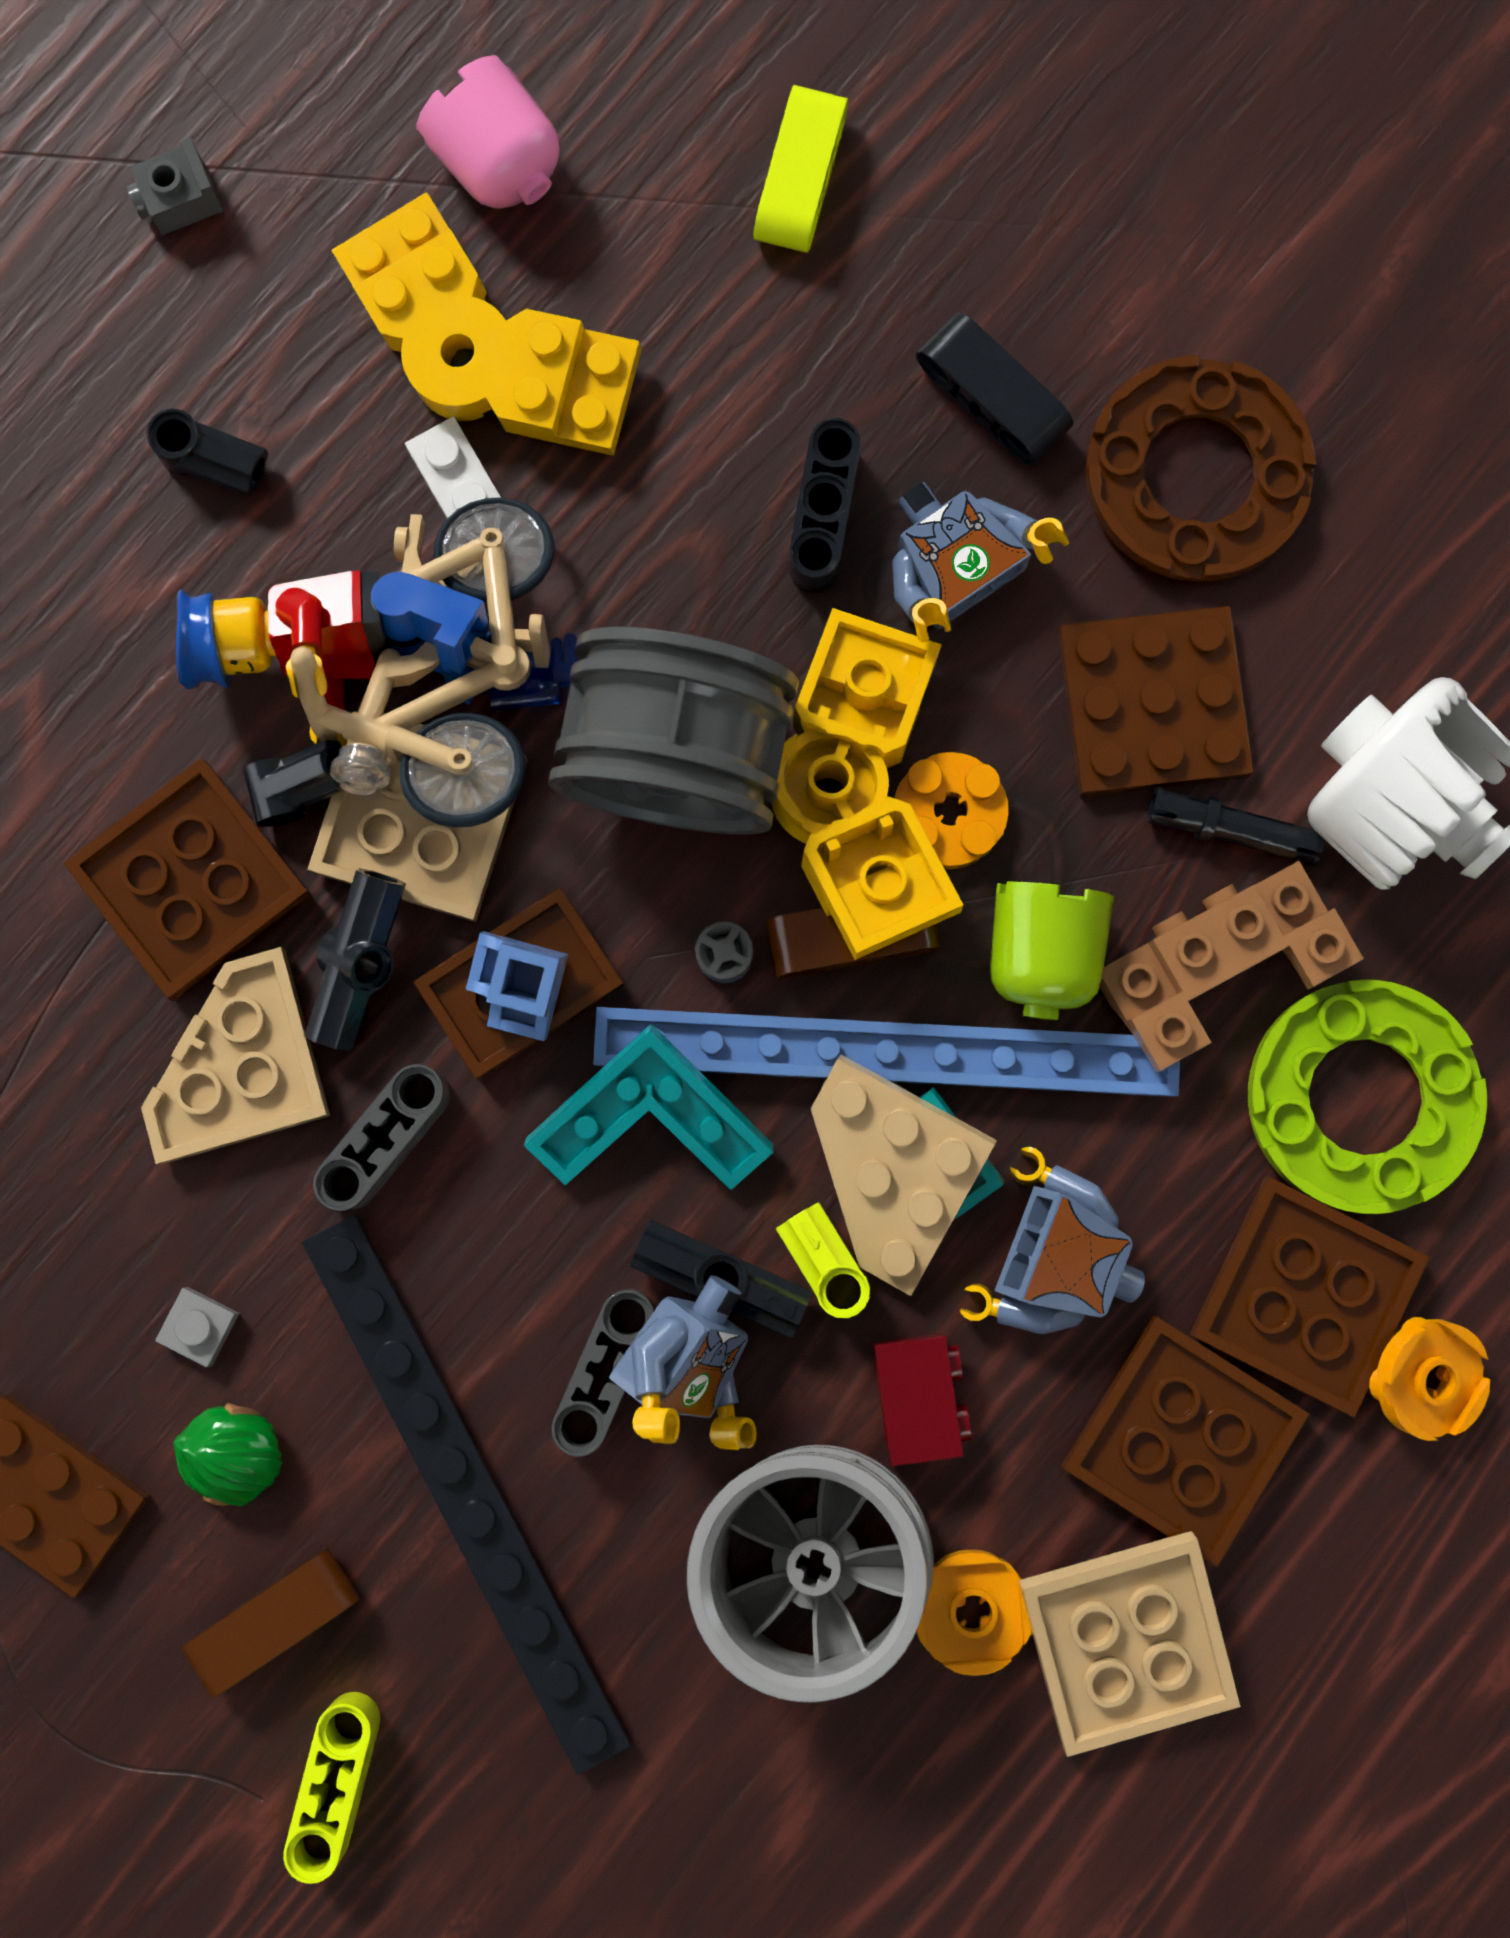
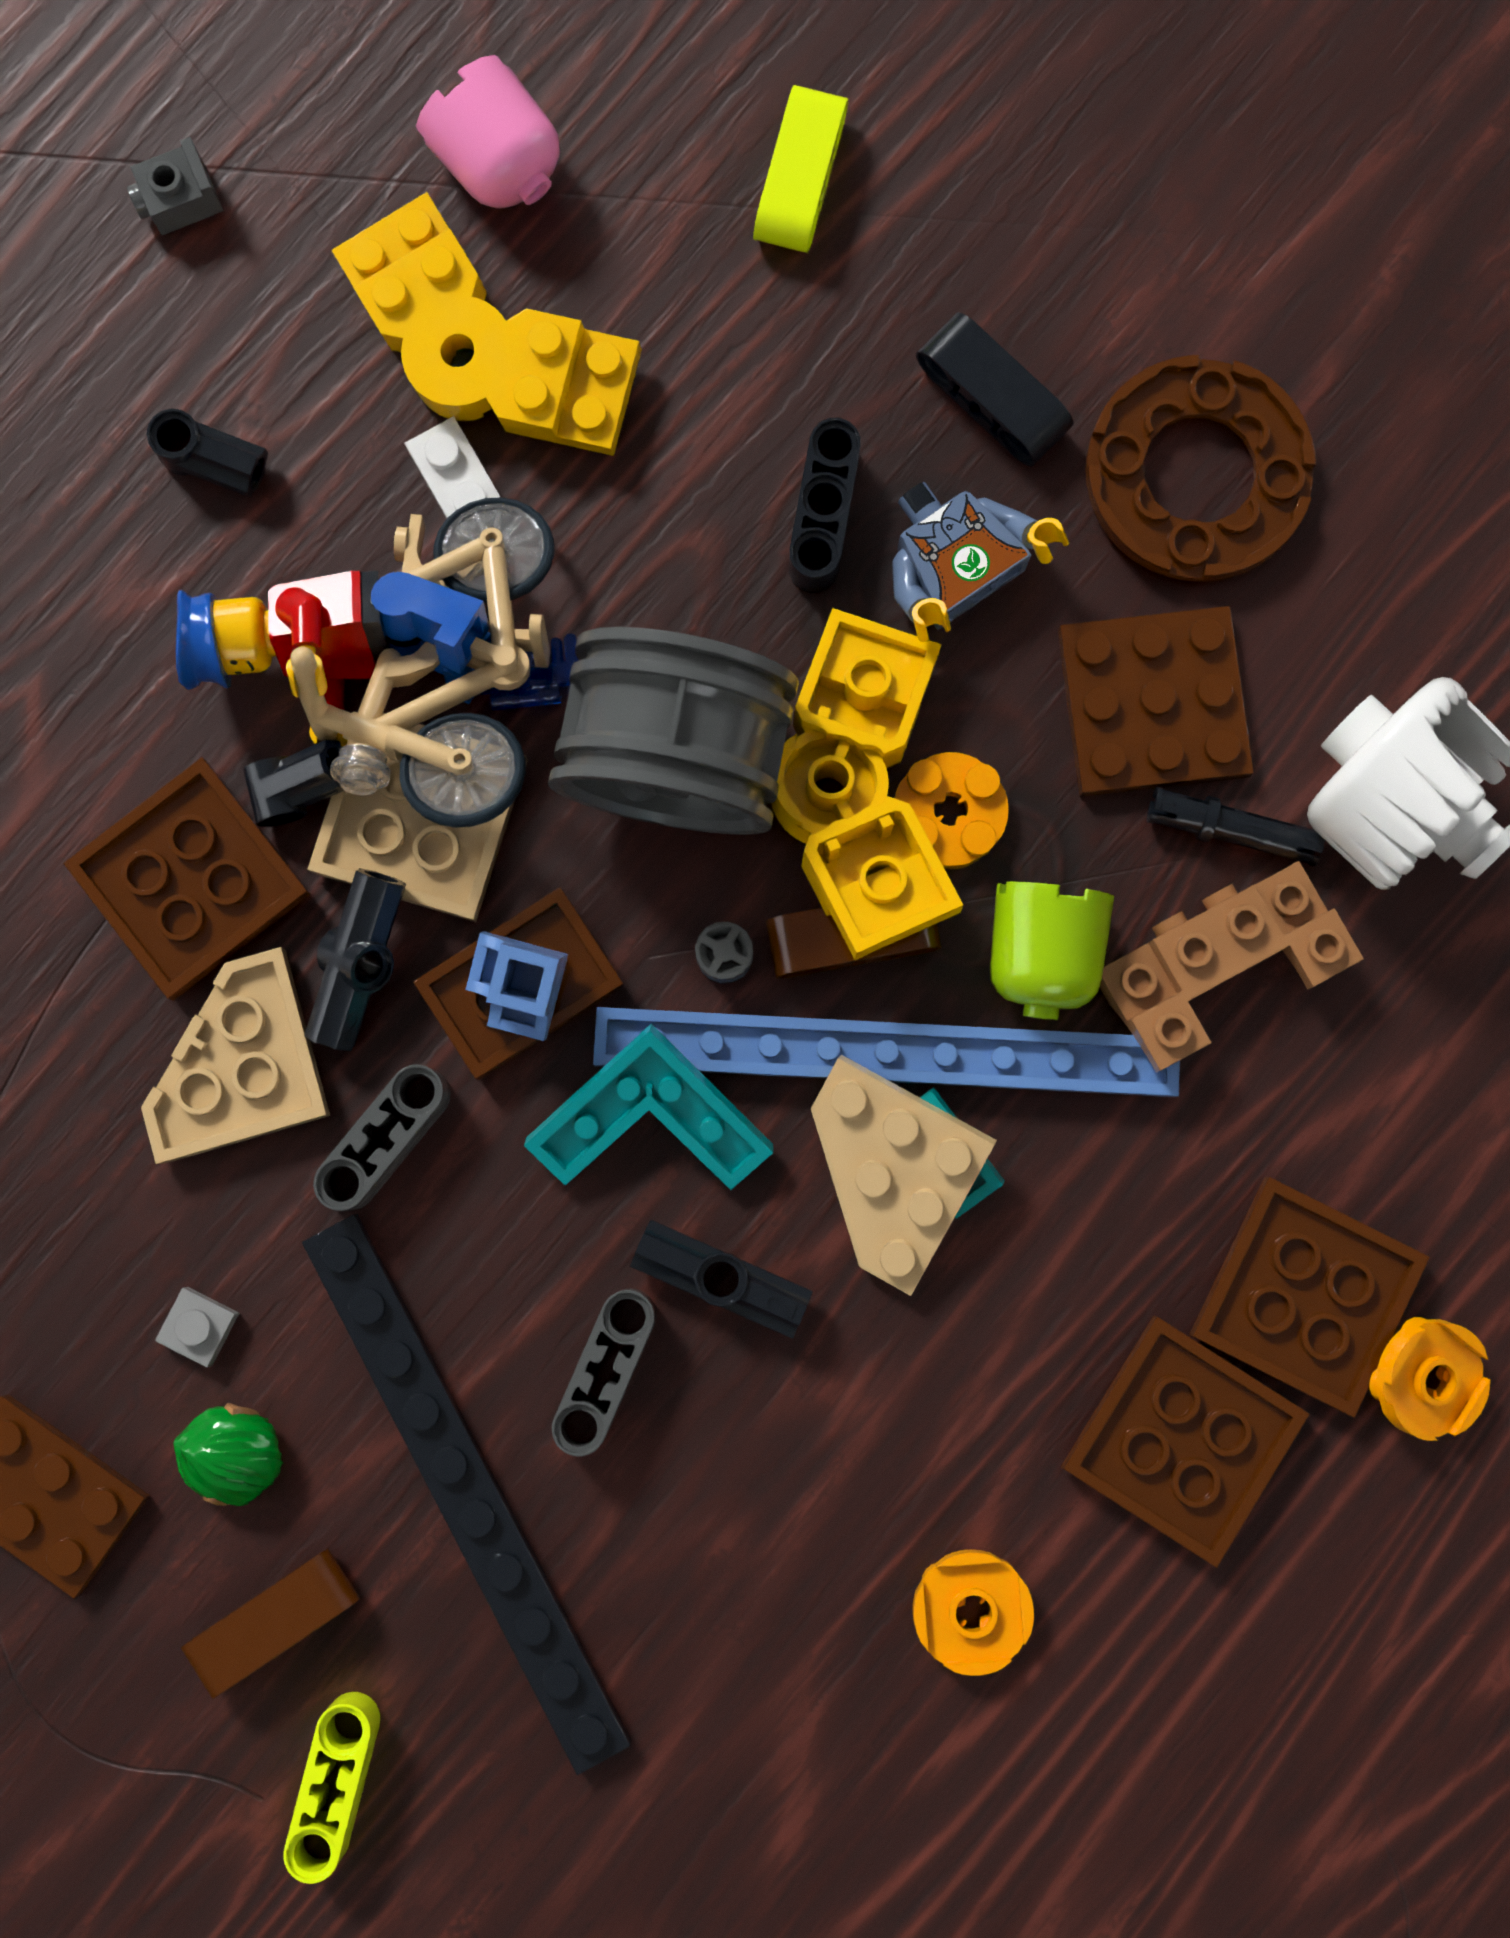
torso [609,1275,757,1450] -> none
light grey wheel [687,1444,934,1702] -> none
neon yellow piece [776,1202,870,1318] -> none
dark red brick [872,1333,971,1467] -> none
sand blue torso [960,1147,1145,1334] -> none
tan plate [1018,1531,1241,1757] -> none
lime plate [1248,980,1487,1214] -> none

